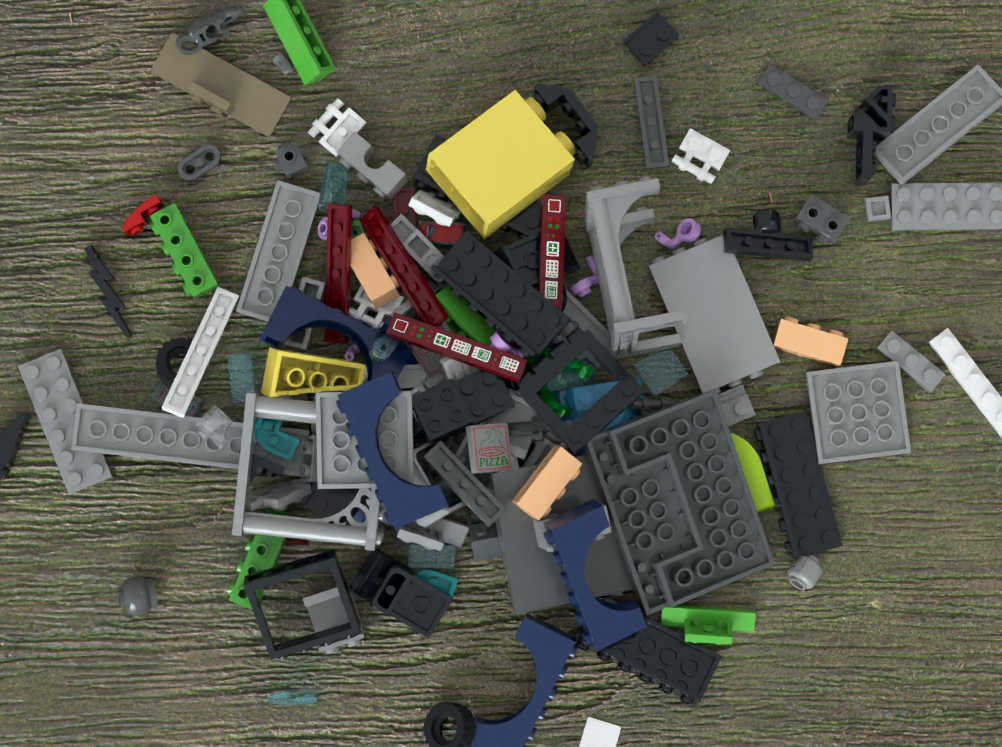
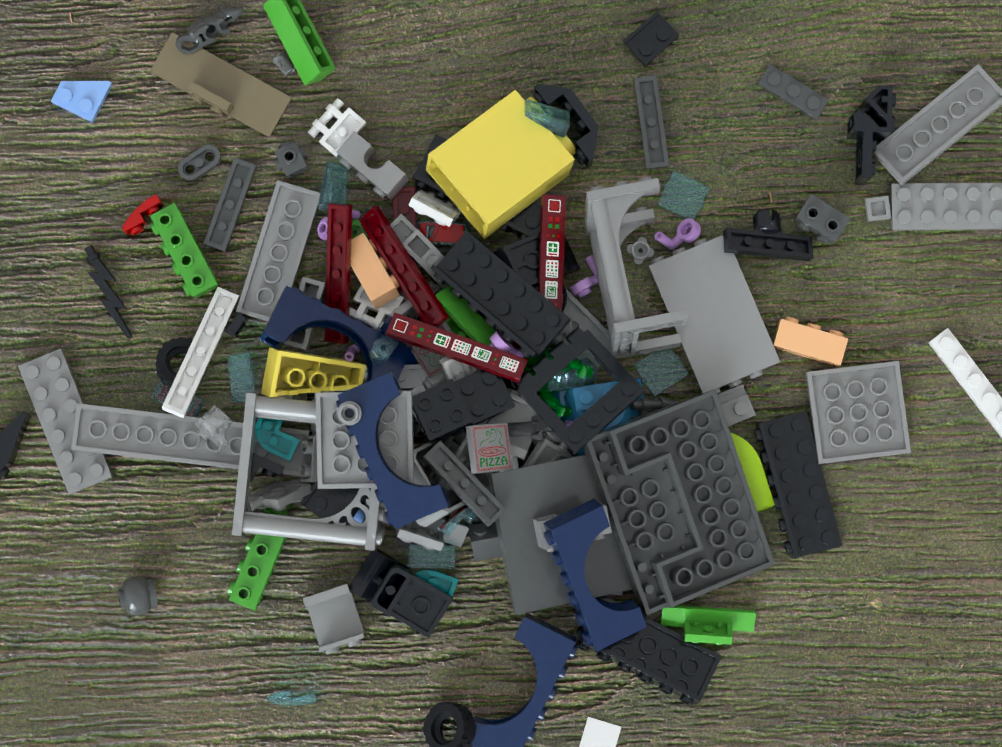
black window [243,549,361,660] -> none
clear red tile [286,538,309,548] -> none
light nougat brick [512,445,582,520] -> none
white plate [671,128,730,184] -> none
light grey head [788,555,823,590] -> none
light grey plate [876,330,946,393] -> none
none -> light blue wing [51,81,113,123]
none -> dark grey plate [203,158,257,252]
none -> black tile [225,313,248,339]
none -> light grey plate [337,401,362,425]
none -> clear light blue slope [437,505,476,537]
none -> clear light blue slope [524,99,570,137]
none -> light grey plate [627,237,654,264]
none -> clear light blue piece [657,171,710,220]

